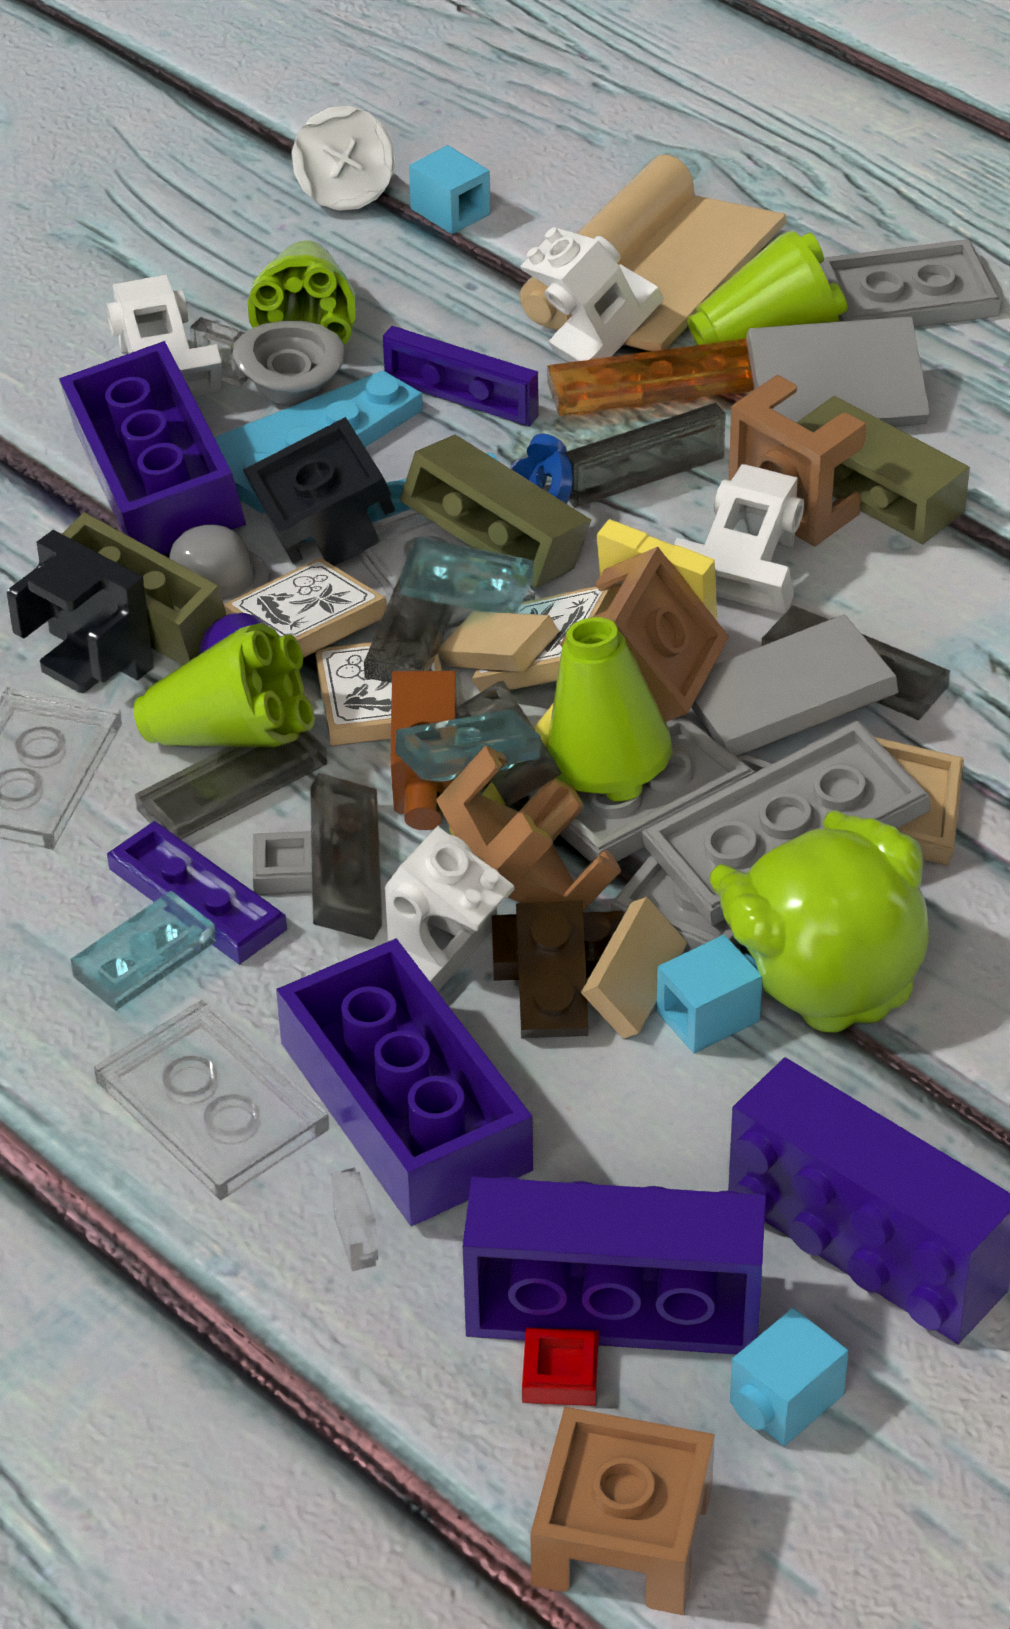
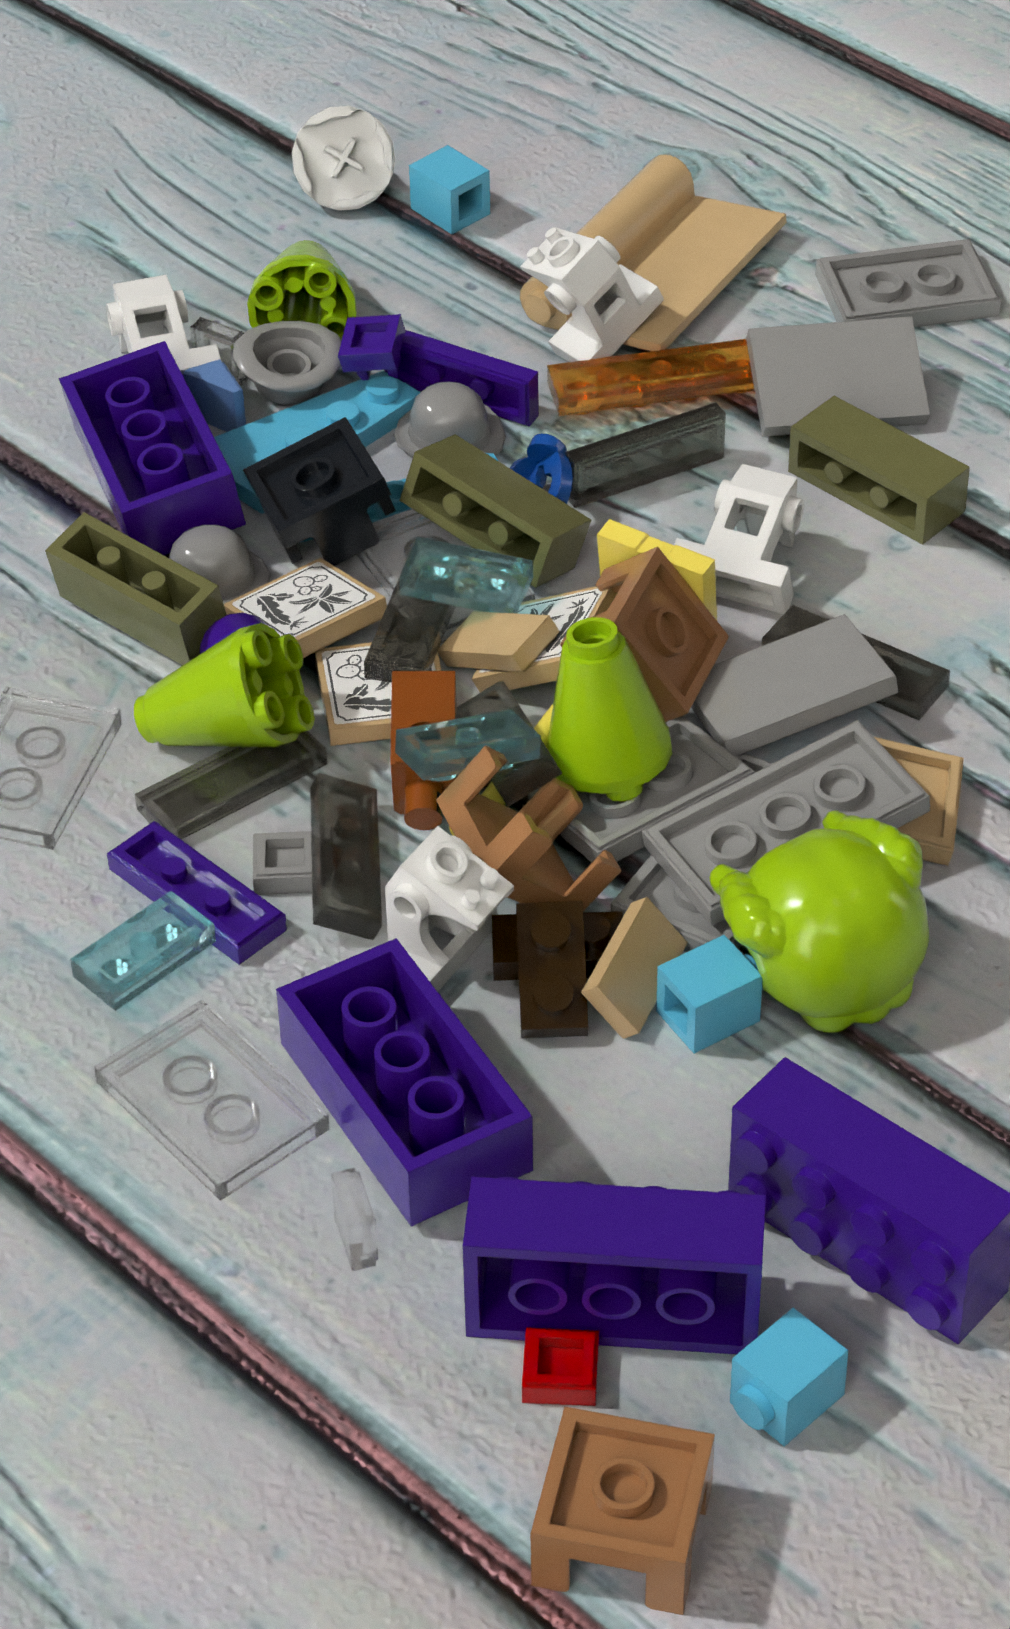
black panel [7,530,154,693] -> none
lime cone [687,230,848,357] -> none
medium nougat panel [728,374,867,547] -> none
none -> medium blue slope [183,359,246,432]
none -> dark purple tile [338,314,406,380]
none -> light grey hat [394,381,506,457]

